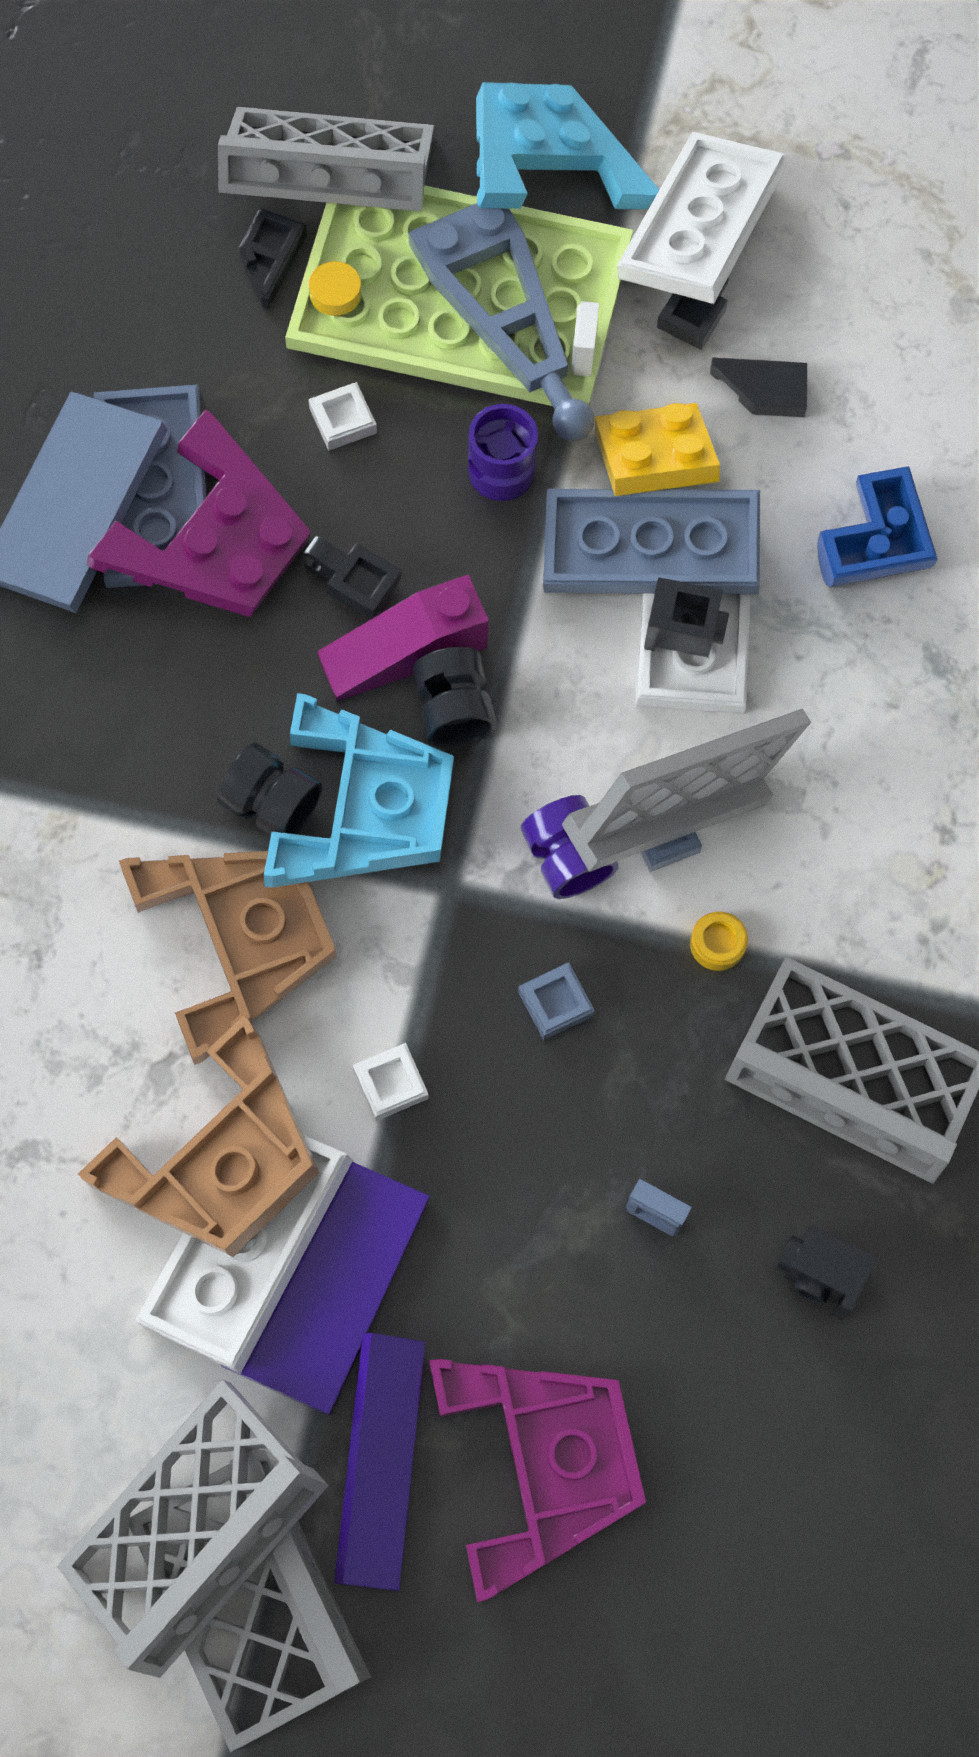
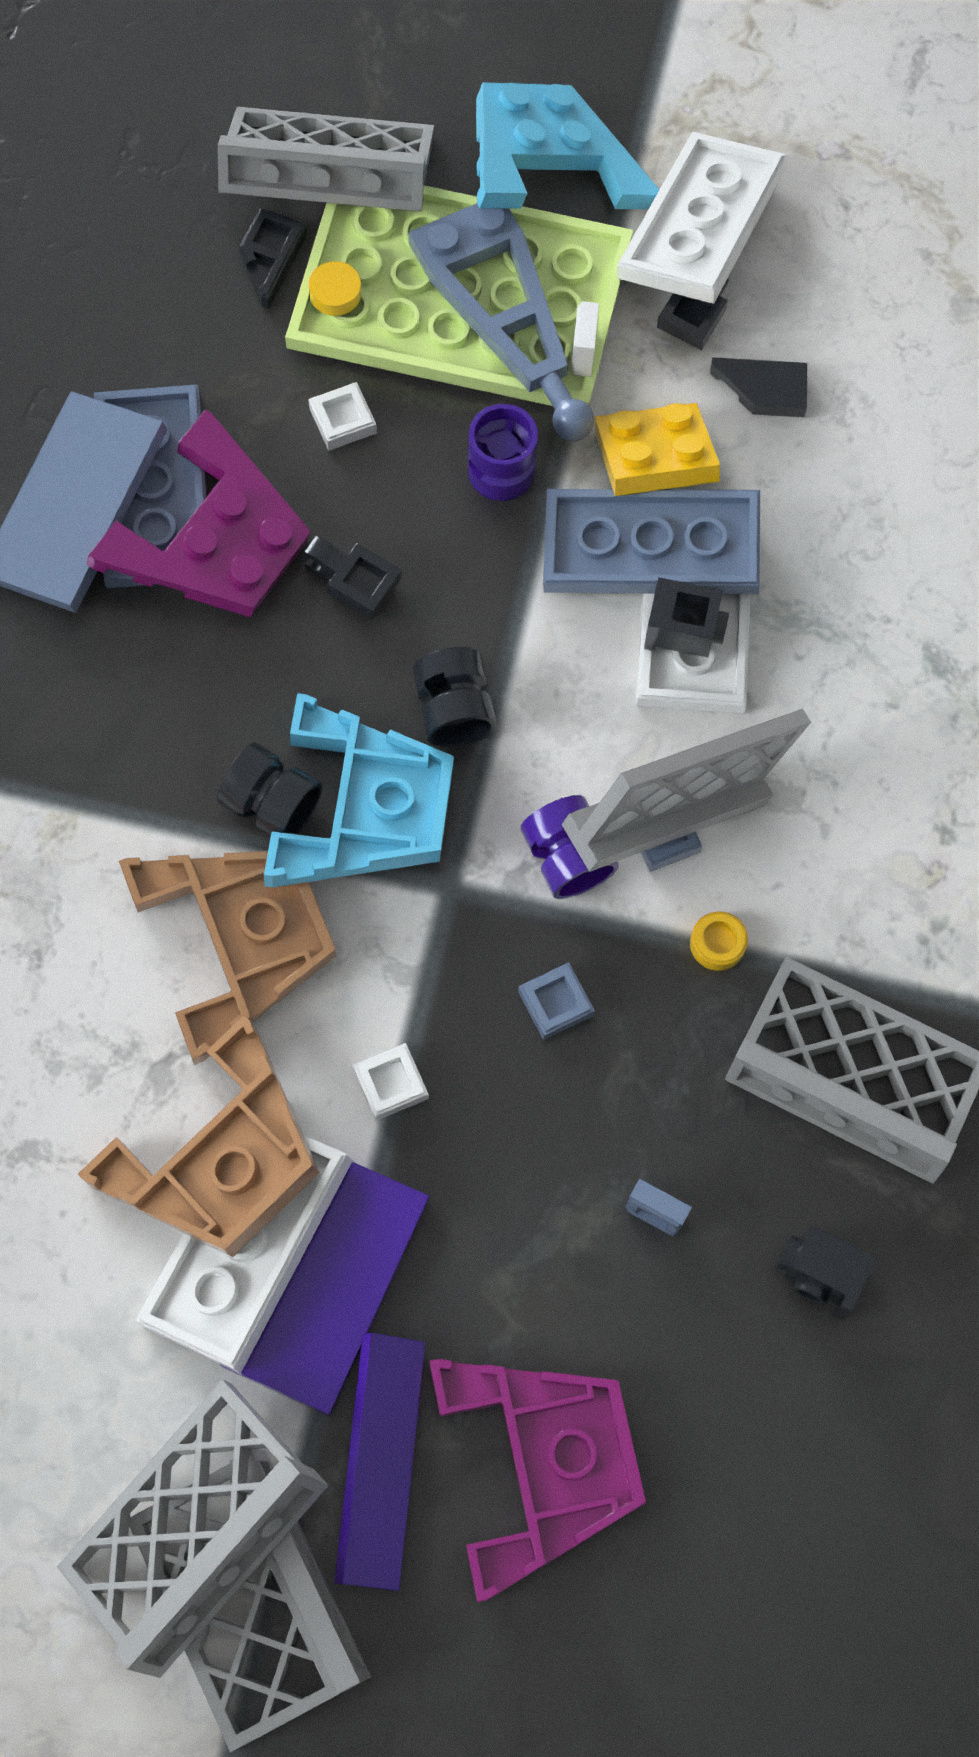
magenta slope [317,574,489,702] -> none
blue brick [817,466,938,587] -> none

